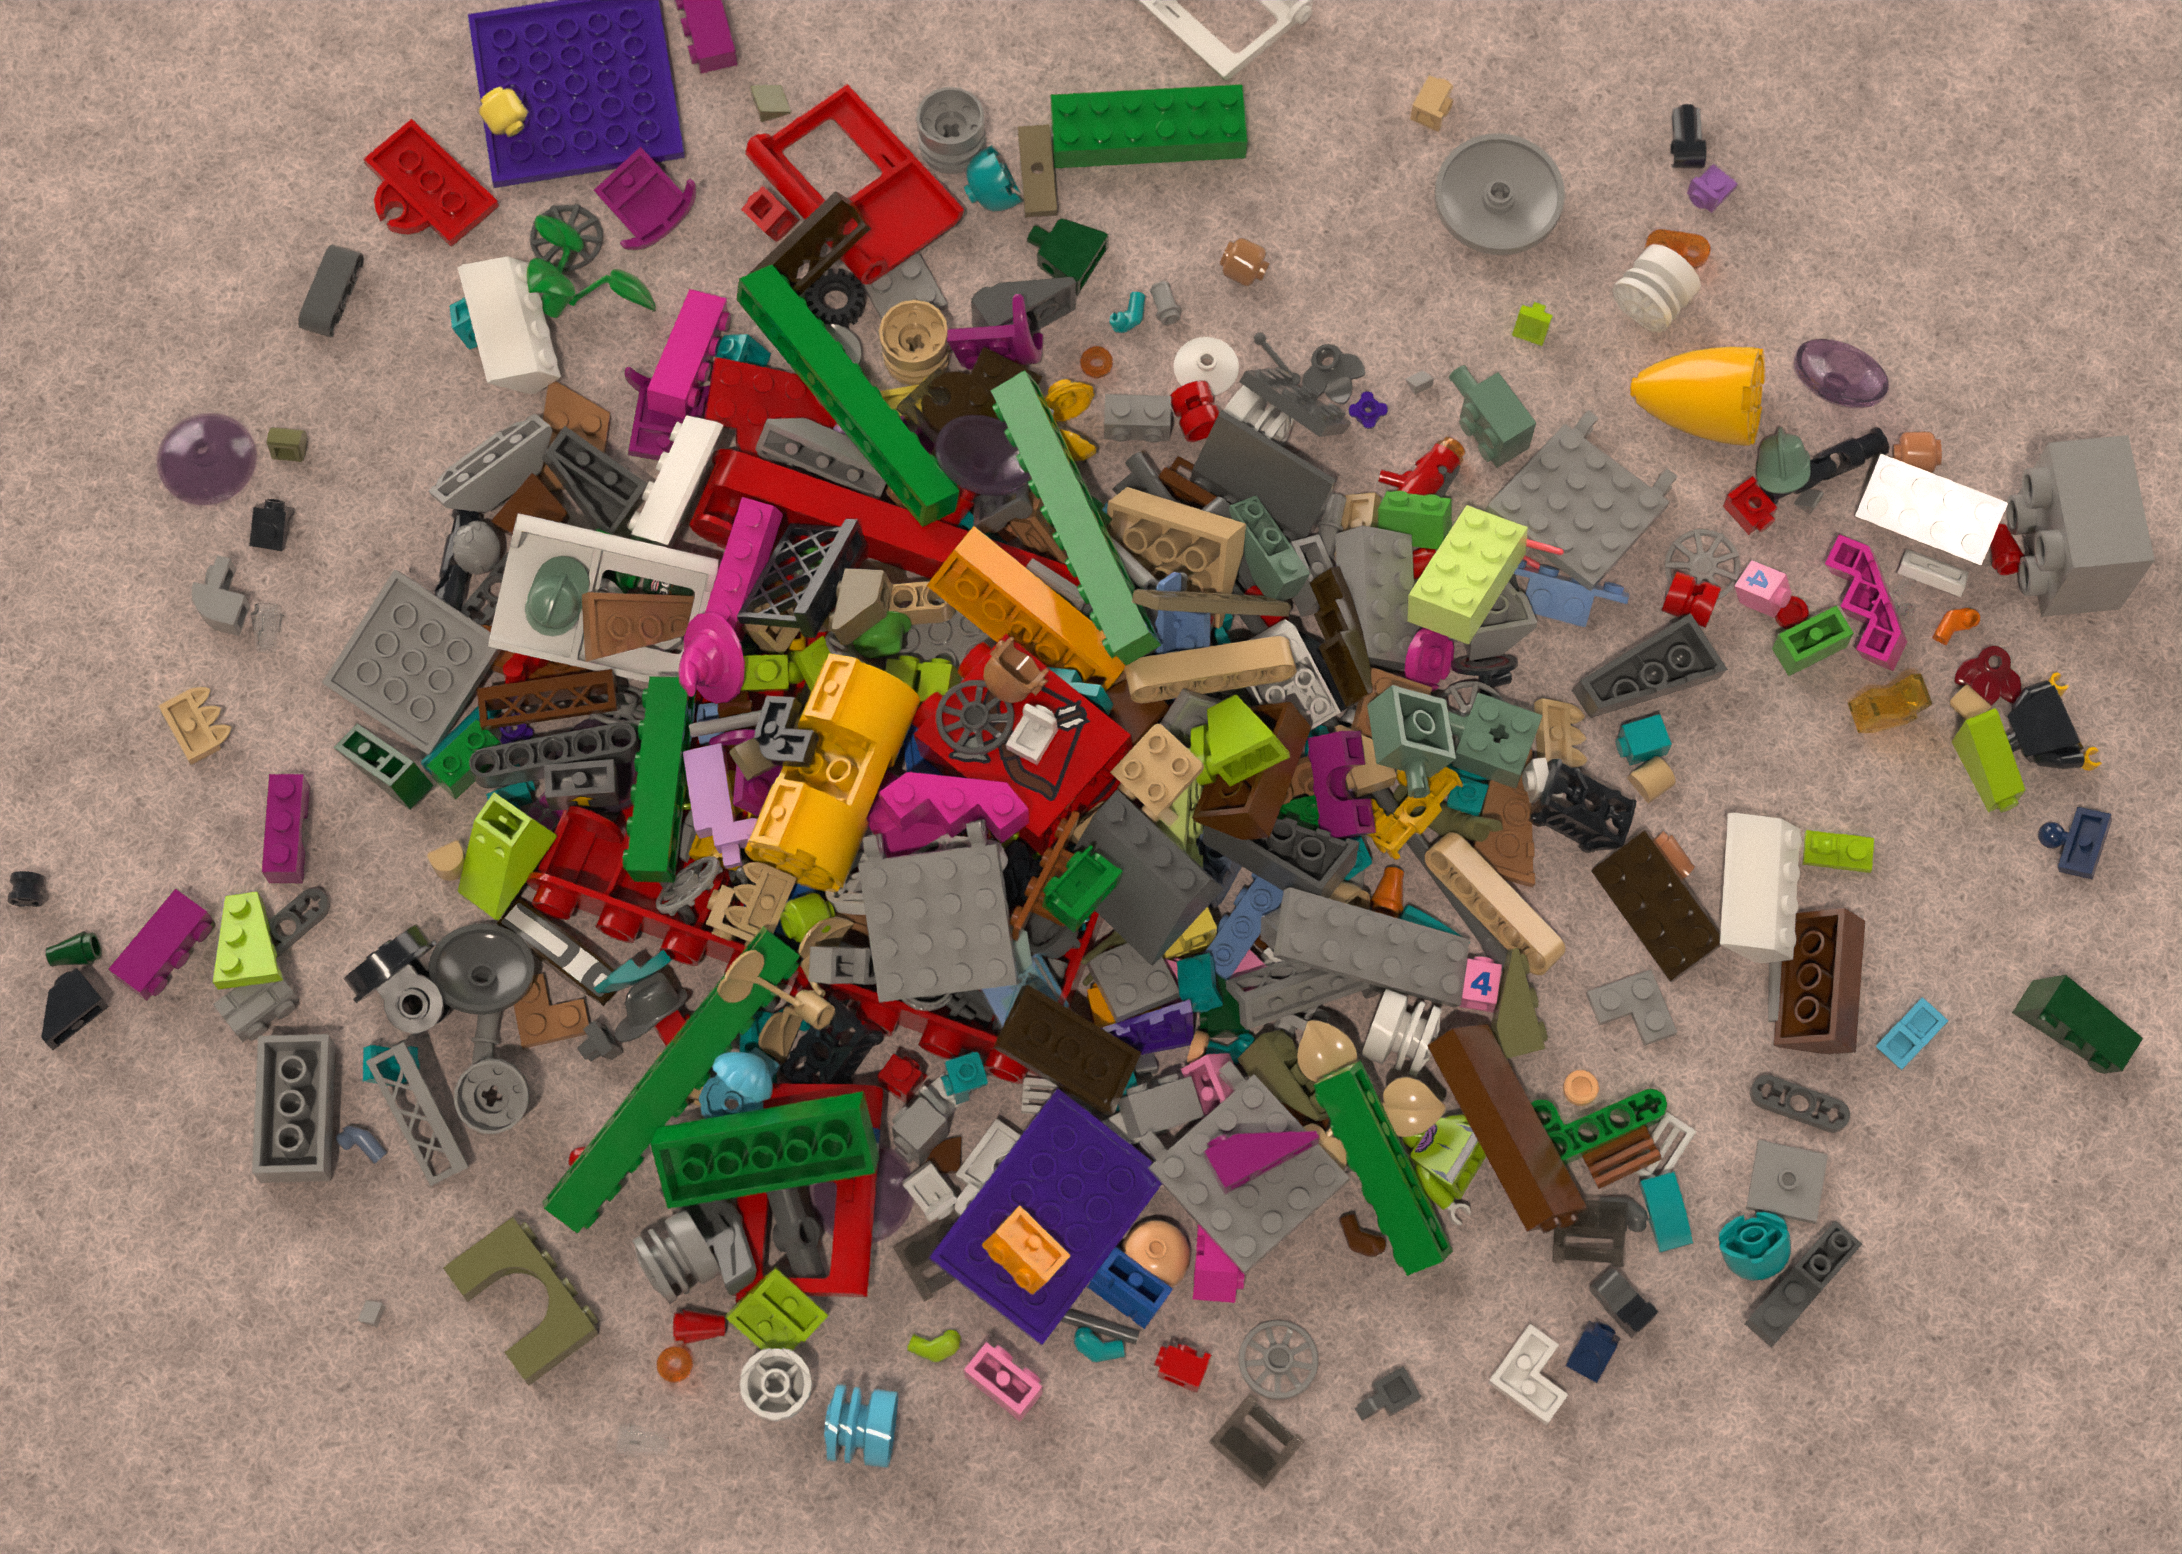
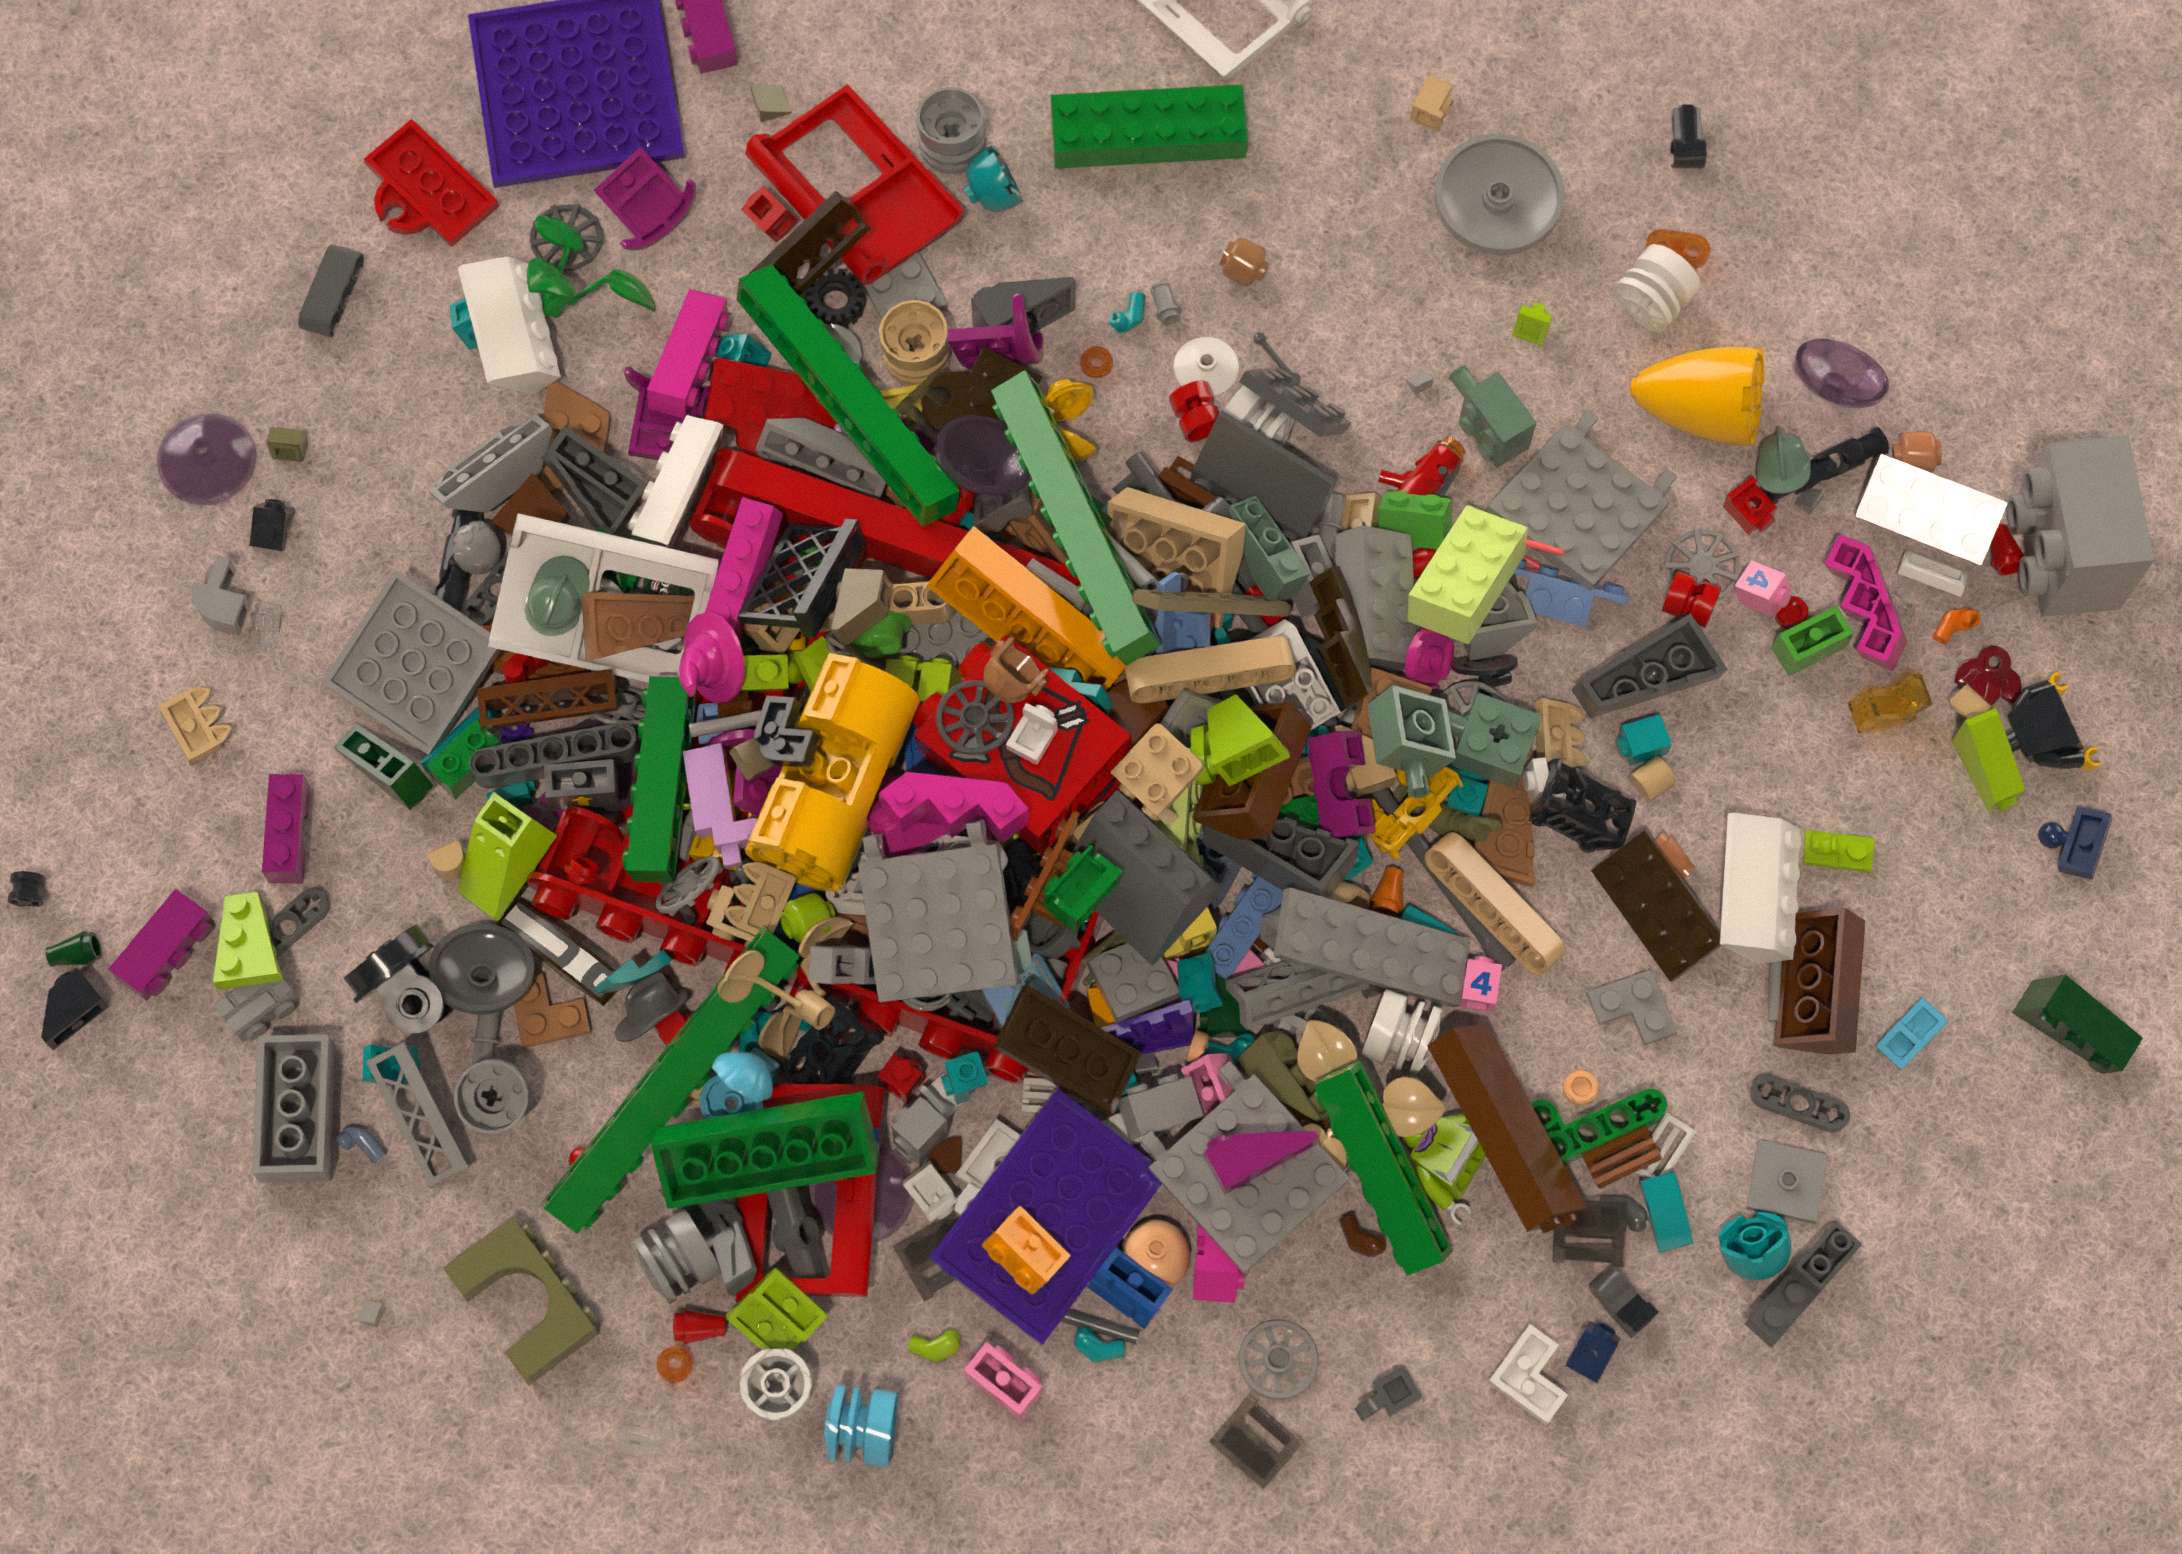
light yellow head [479,87,528,137] -> none
dark grey tile [577,1021,624,1062] -> none
dark tan tile [1018,124,1057,218] -> none
dark green torso [1027,218,1109,296] -> none
light grey brick [1104,394,1171,443] -> none
red brick [1154,1344,1211,1393] -> none
dark grey plate [1302,344,1365,405] -> none
dark purple plate [1348,392,1388,429] -> none
olive slope [1491,948,1548,1059] -> none
medium lavender bracket [1687,164,1738,213] -> none
none -> red plate [564,855,599,886]

